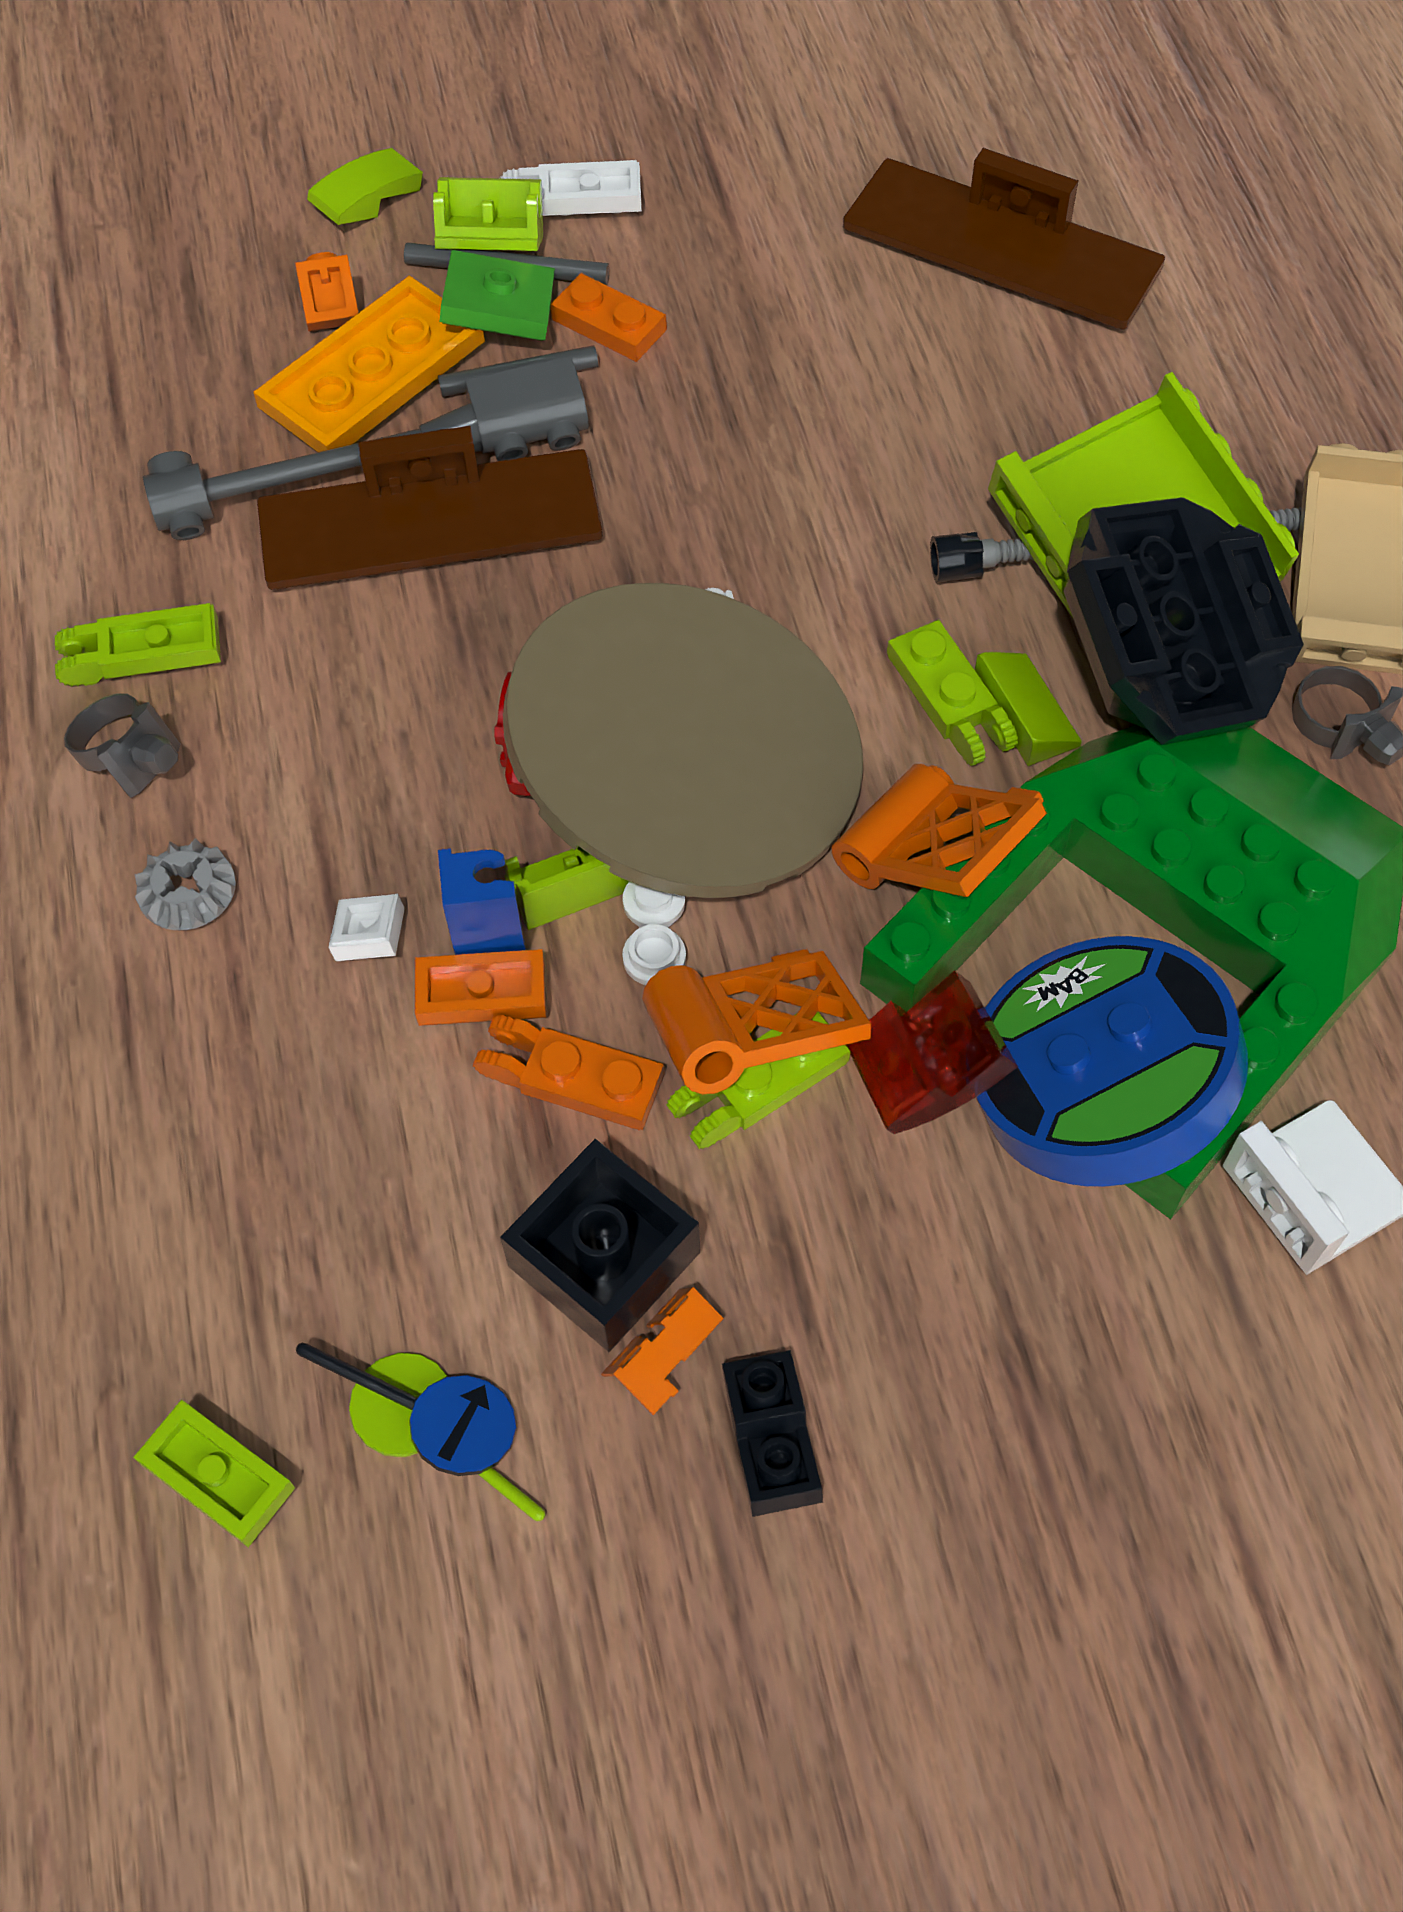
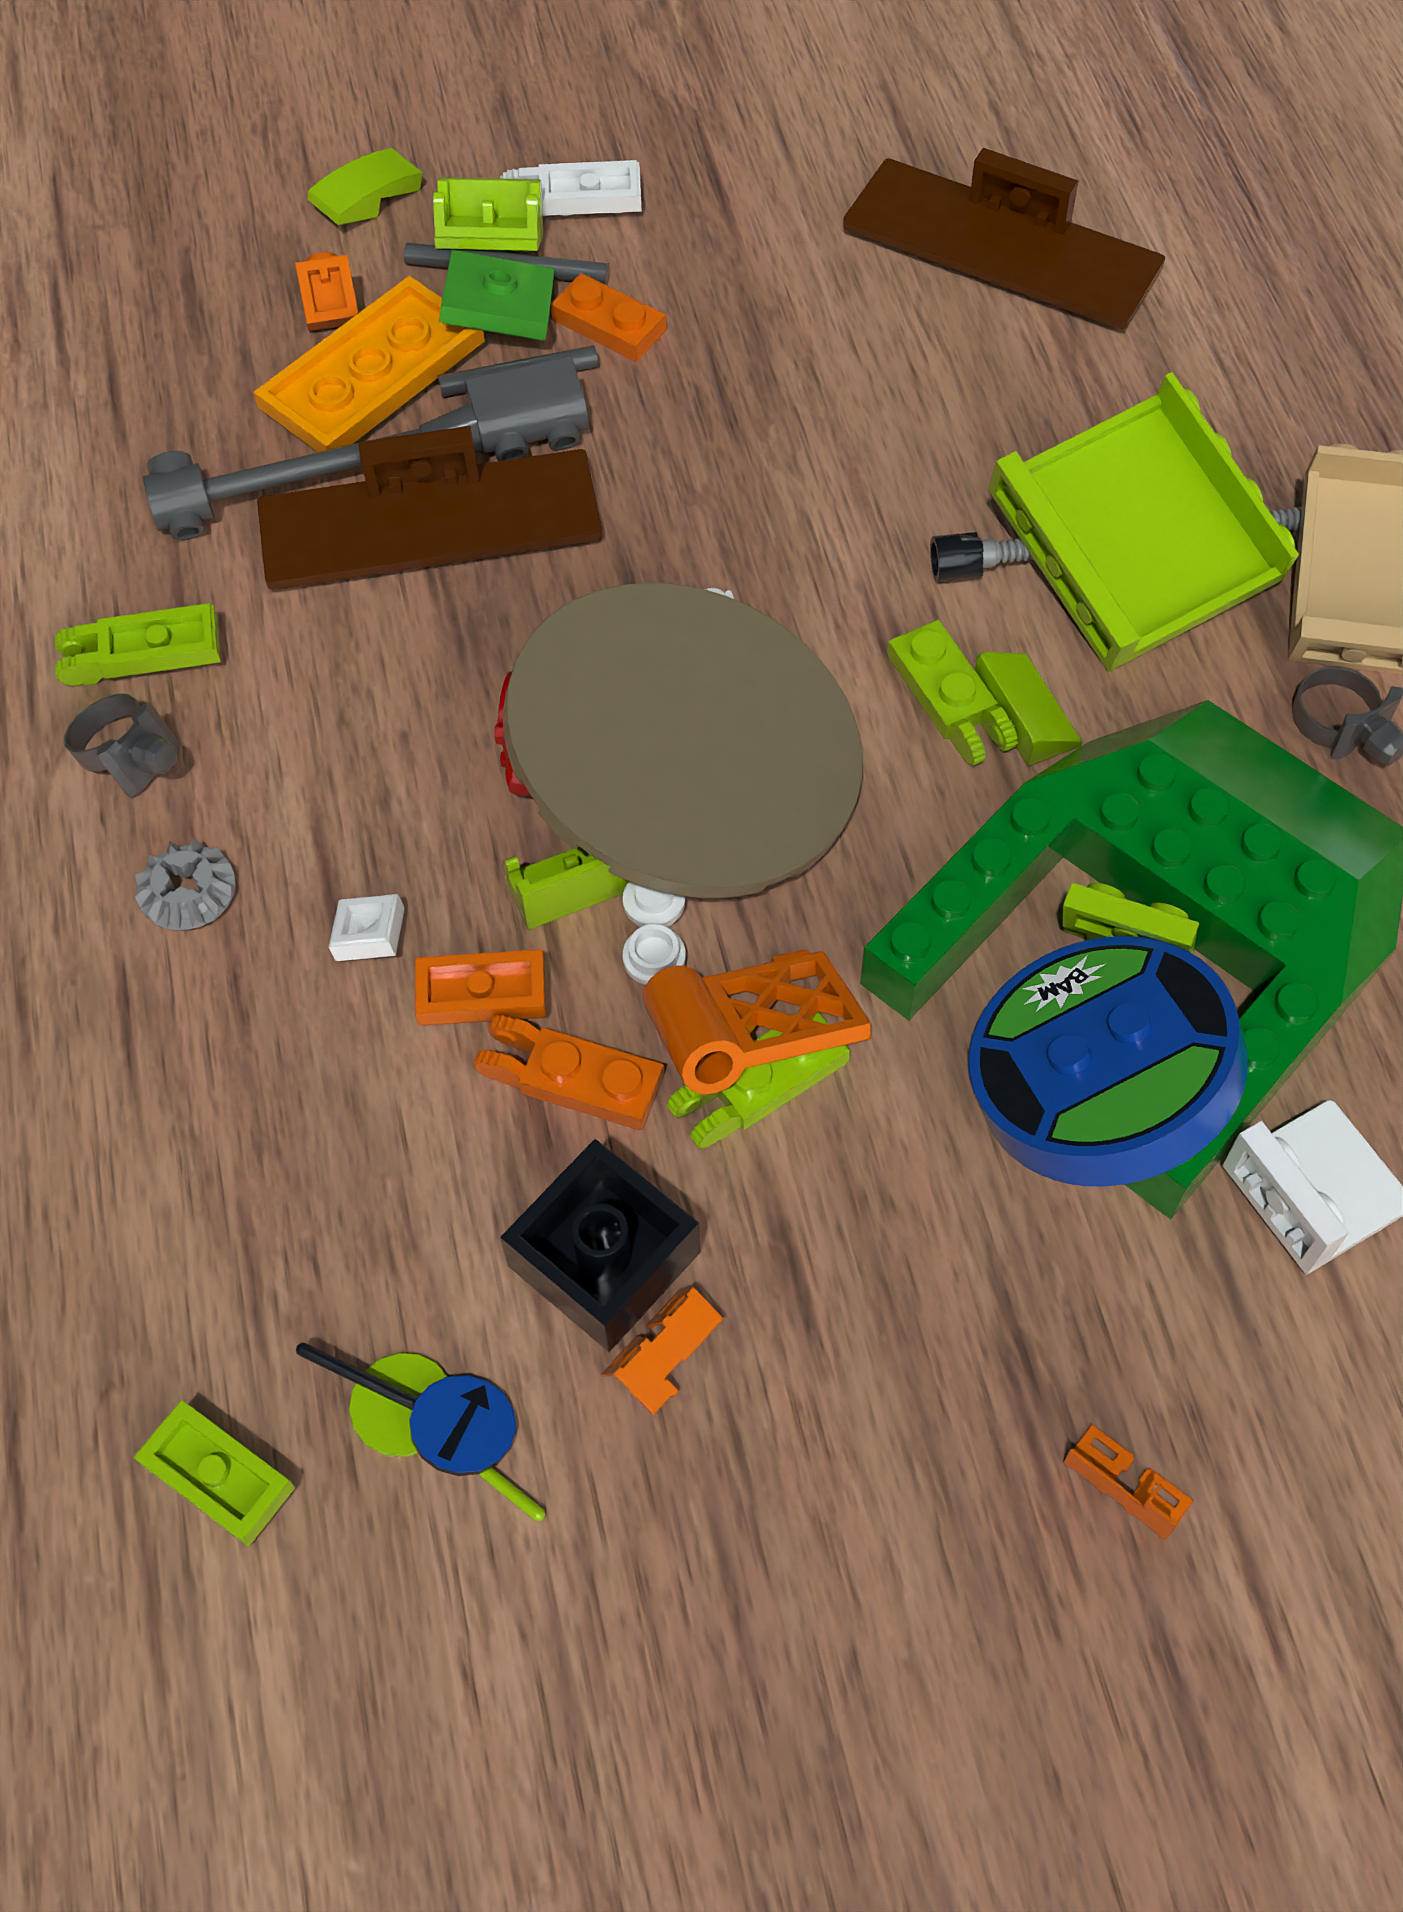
blue hinge [438,848,526,955] -> none
black slope [722,1350,823,1517] -> none
orange piece [832,764,1047,897] -> none
clear red slope [846,970,1018,1134] -> none
black piece [1063,497,1304,745] -> none
none -> lime plate [1063,882,1199,954]
none -> orange piece [1063,1424,1194,1540]

